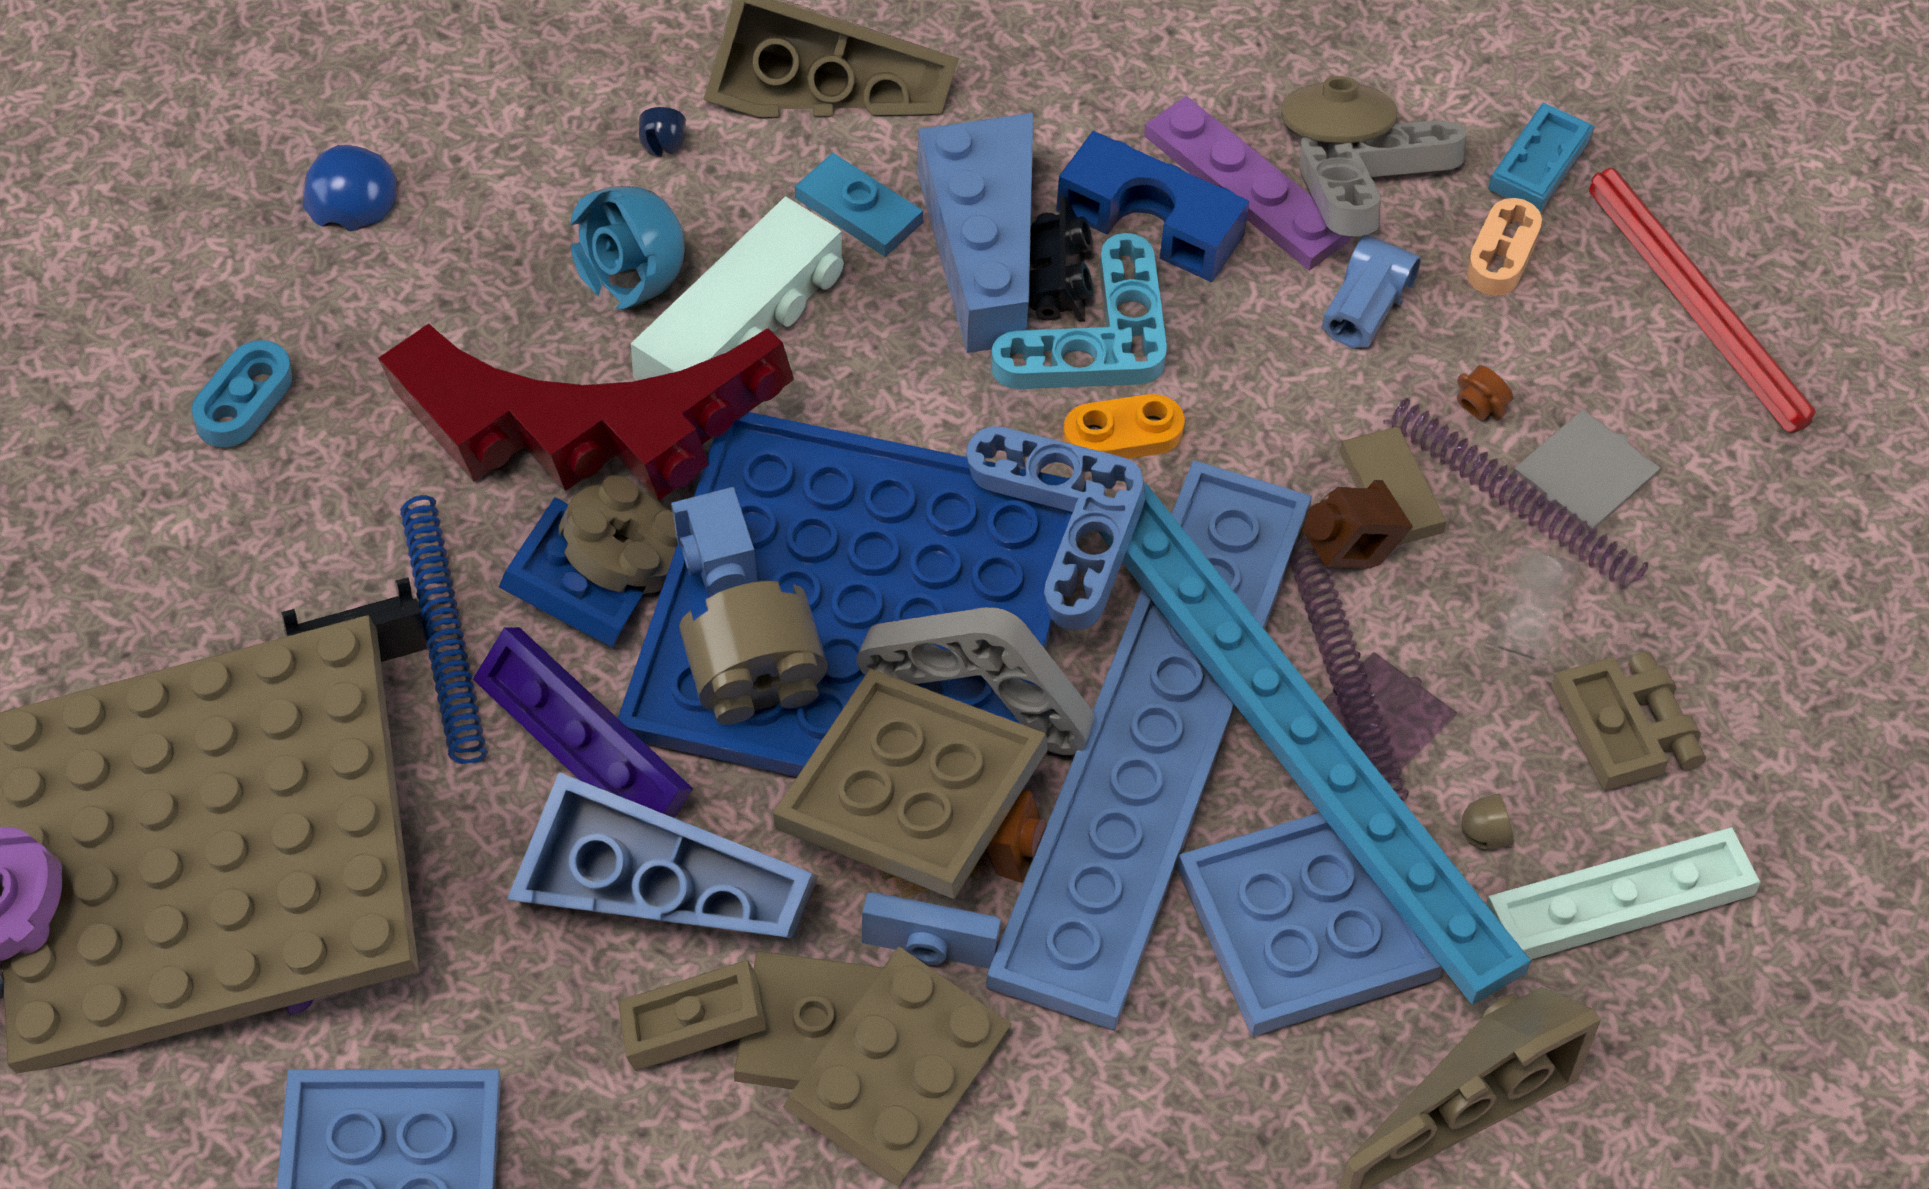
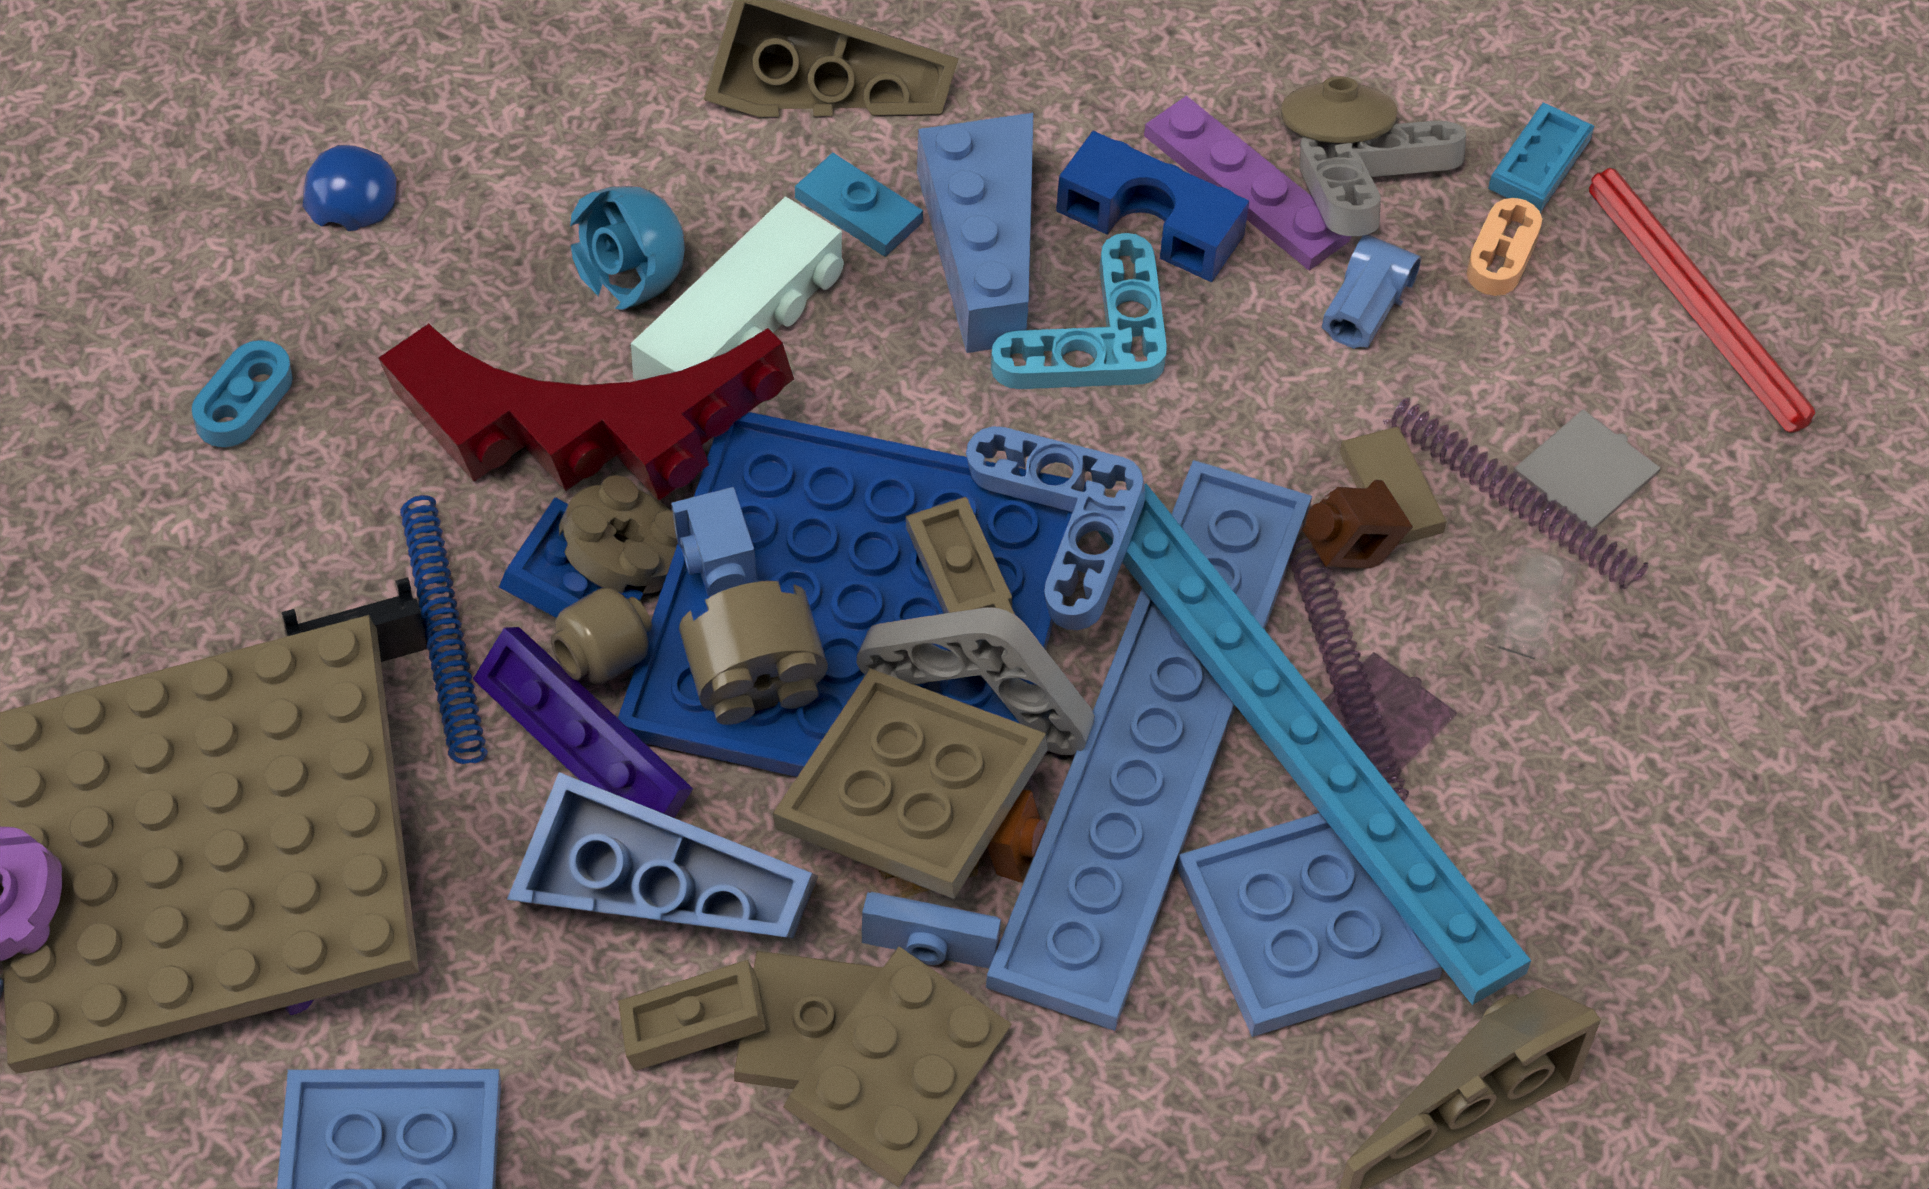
dark blue hinge [639,107,686,157] -> none
black hinge [1030,196,1093,322] -> none
light orange plate [1063,394,1185,459] -> none
dark orange plate [1457,365,1513,421] -> none
dark tan hinge [1462,793,1514,850] -> none
light aqua plate [1486,827,1760,960] -> none
dark tan plate [1551,651,1706,791] -> none
none -> dark tan head [551,588,652,685]
none -> dark tan hinge [906,497,1015,615]

